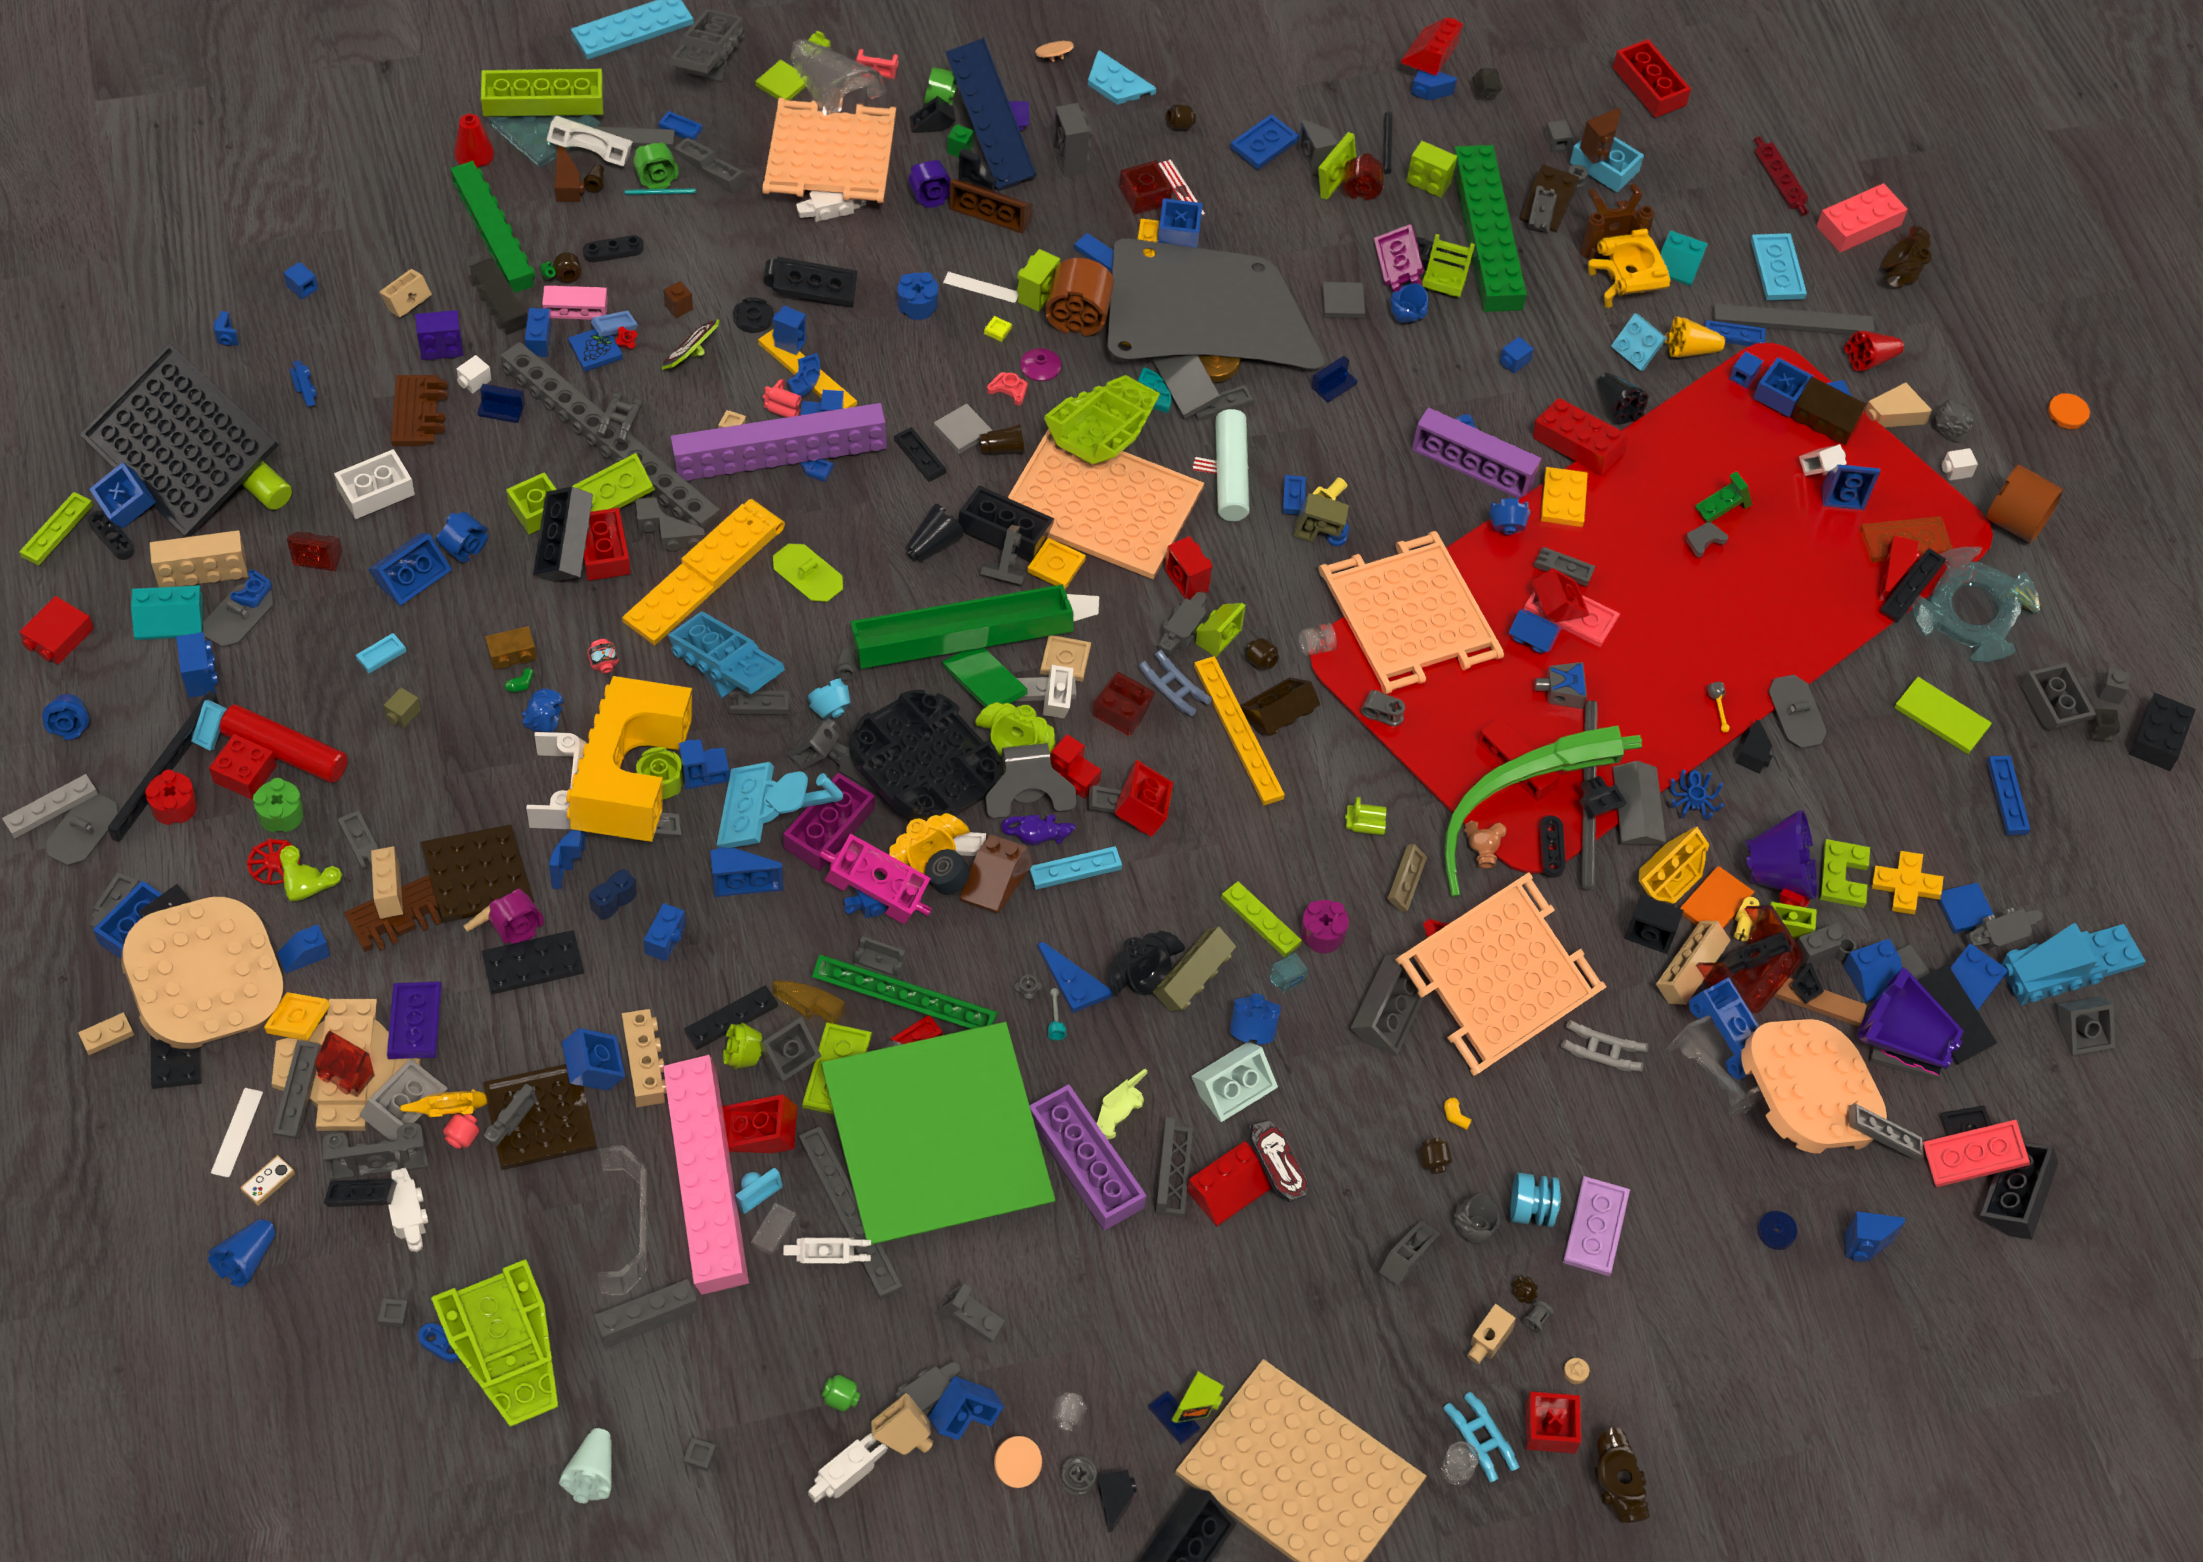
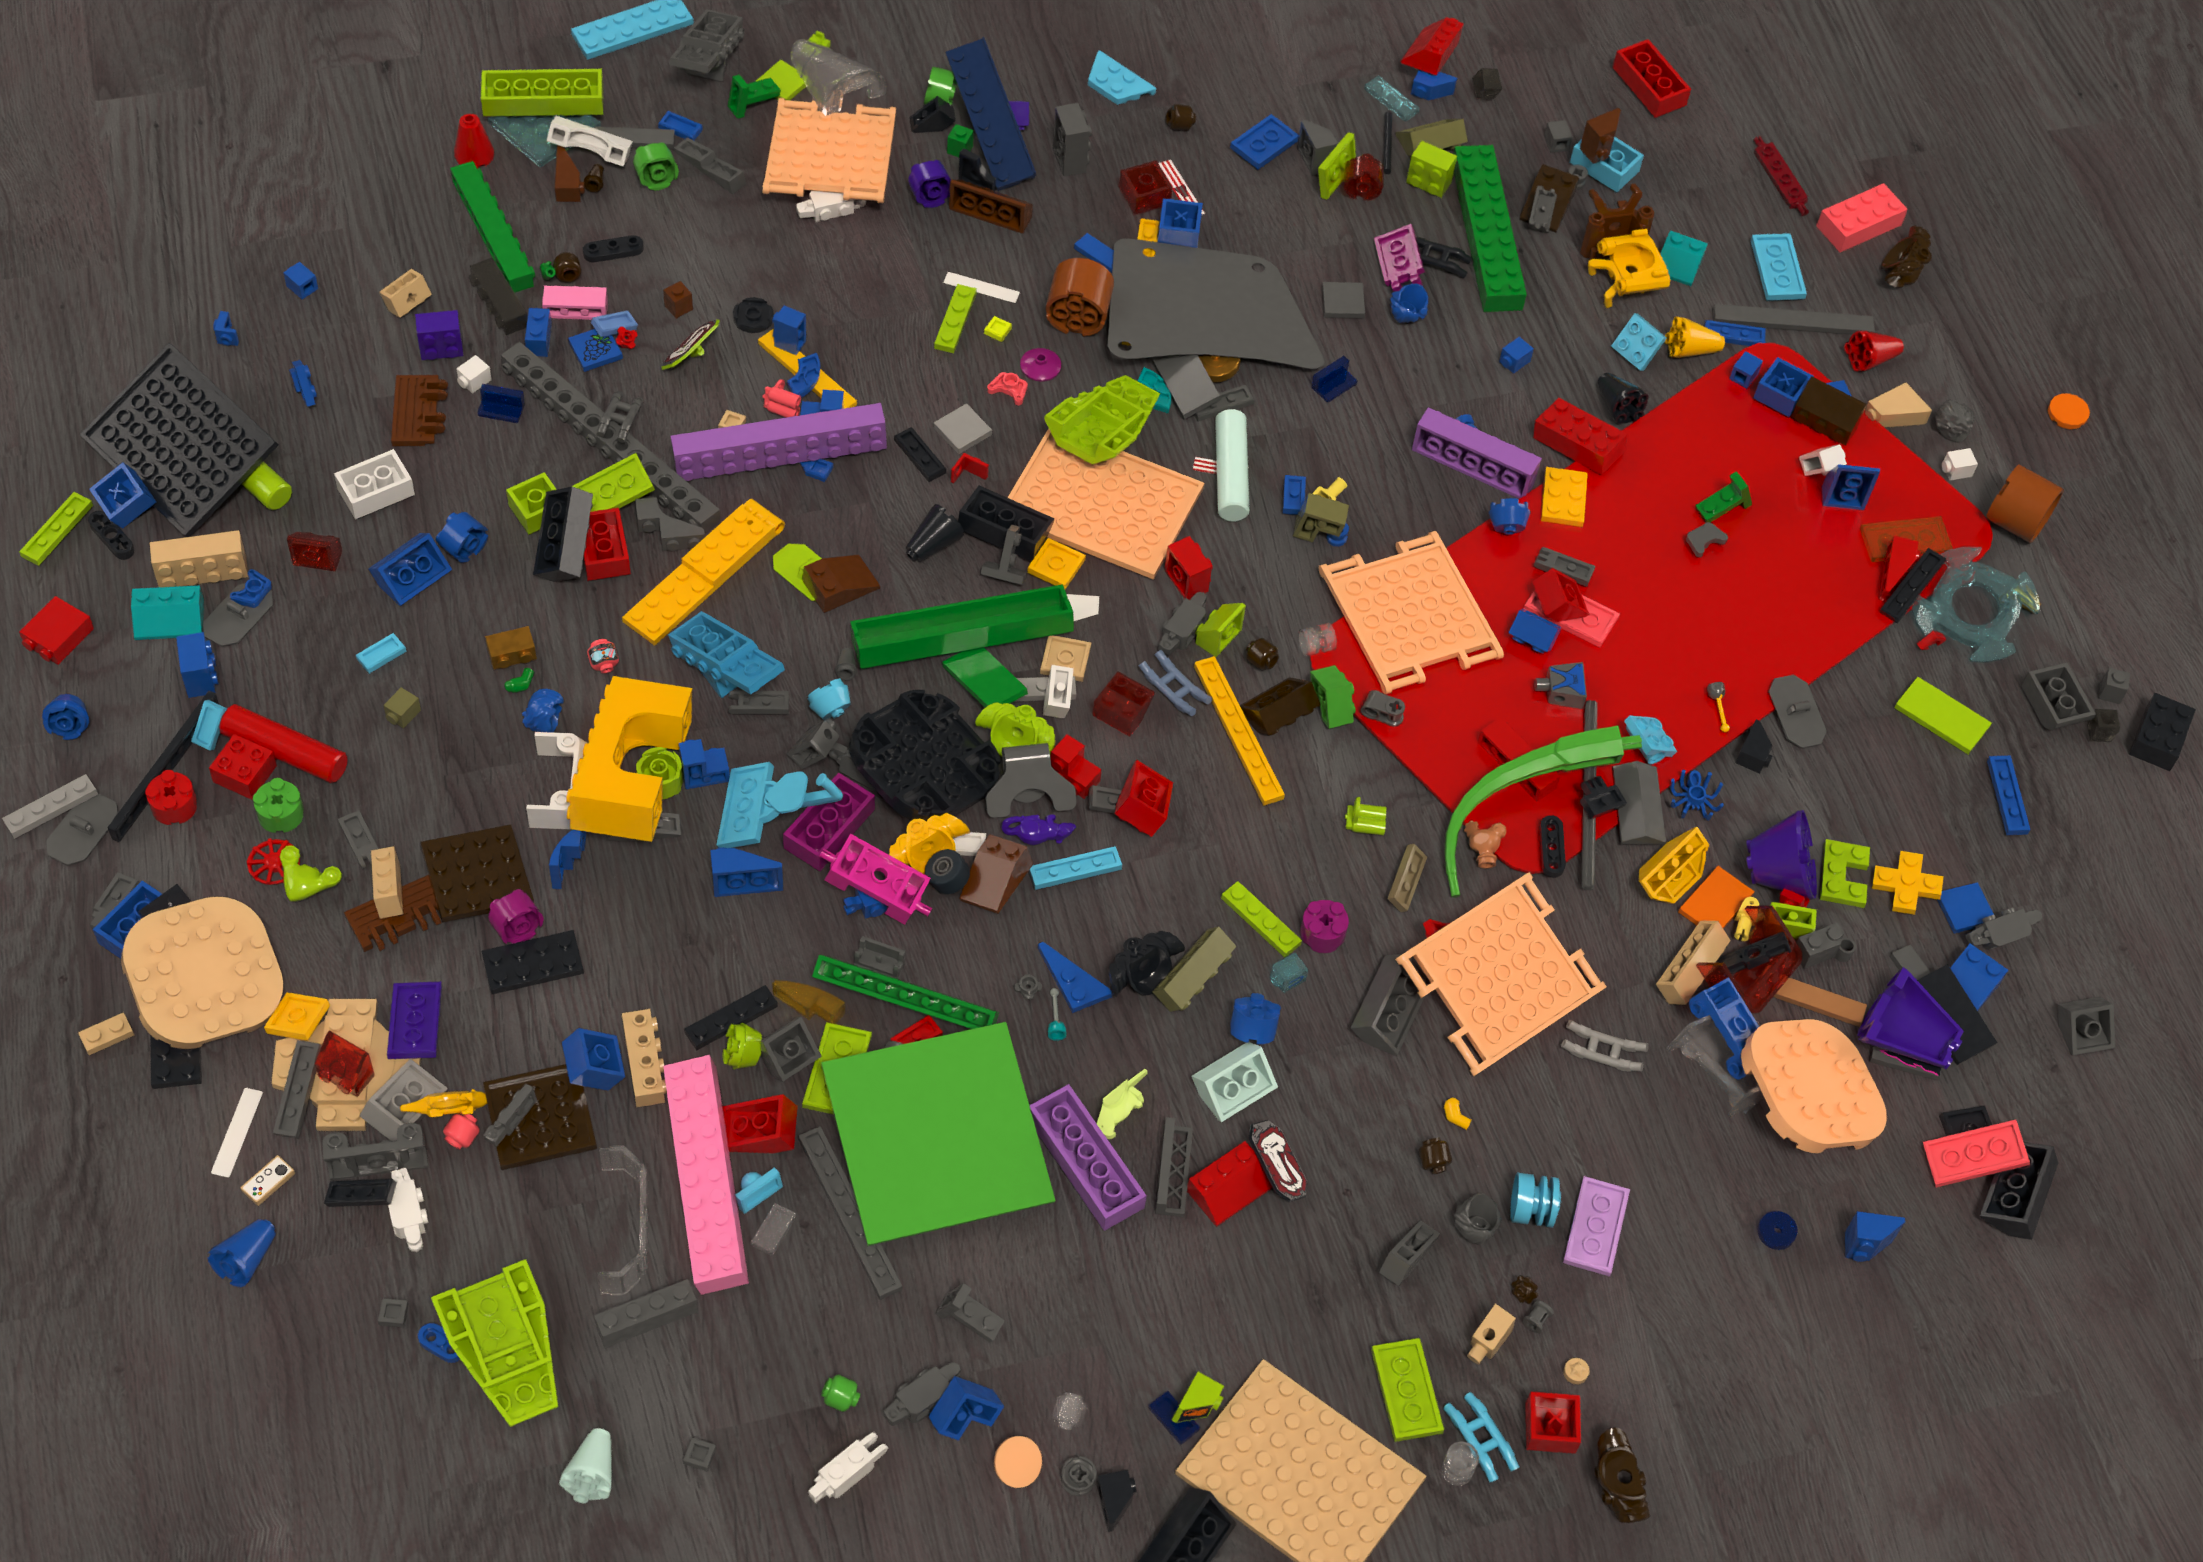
blue slope [277,924,330,974] -> none
tan animal [463,905,491,932] -> none
dark blue brick [589,869,637,920] -> none
teal axle [625,188,696,195] -> none
blue brick [644,903,686,961] -> none
black hinge [763,256,858,307] -> none
white hinge [784,1237,871,1263] -> none
coral hinge [856,49,898,79] -> none
tan torso [871,1393,933,1455] -> none
blue brick [897,272,938,320] -> none
dark brown plant [979,424,1025,455] -> none
lime brick [1017,249,1060,312] -> none
light nougat piece [1035,41,1074,62] -> none
lime plate [1422,234,1475,297] -> none
black brick [1624,894,1684,954] -> none
black piece [1791,962,1824,1004] -> none
blue slope [1843,939,1902,1003] -> none
dark grey tile [1849,1103,1923,1161] -> none
dark azure wedge [2001,923,2146,1006] -> none
none -> green bracket [728,75,781,119]
none -> reddish brown slope [803,555,880,613]
none -> lime plate [934,284,977,353]
none -> red bracket [951,453,989,483]
none -> bright green brick [1310,665,1355,729]
none -> clear light blue tile [1364,75,1420,122]
none -> lime plate [1371,1338,1444,1442]
none -> olive slope [1395,119,1468,155]
none -> medium azure plate [1624,715,1678,764]
none -> red tile [1917,630,1947,650]

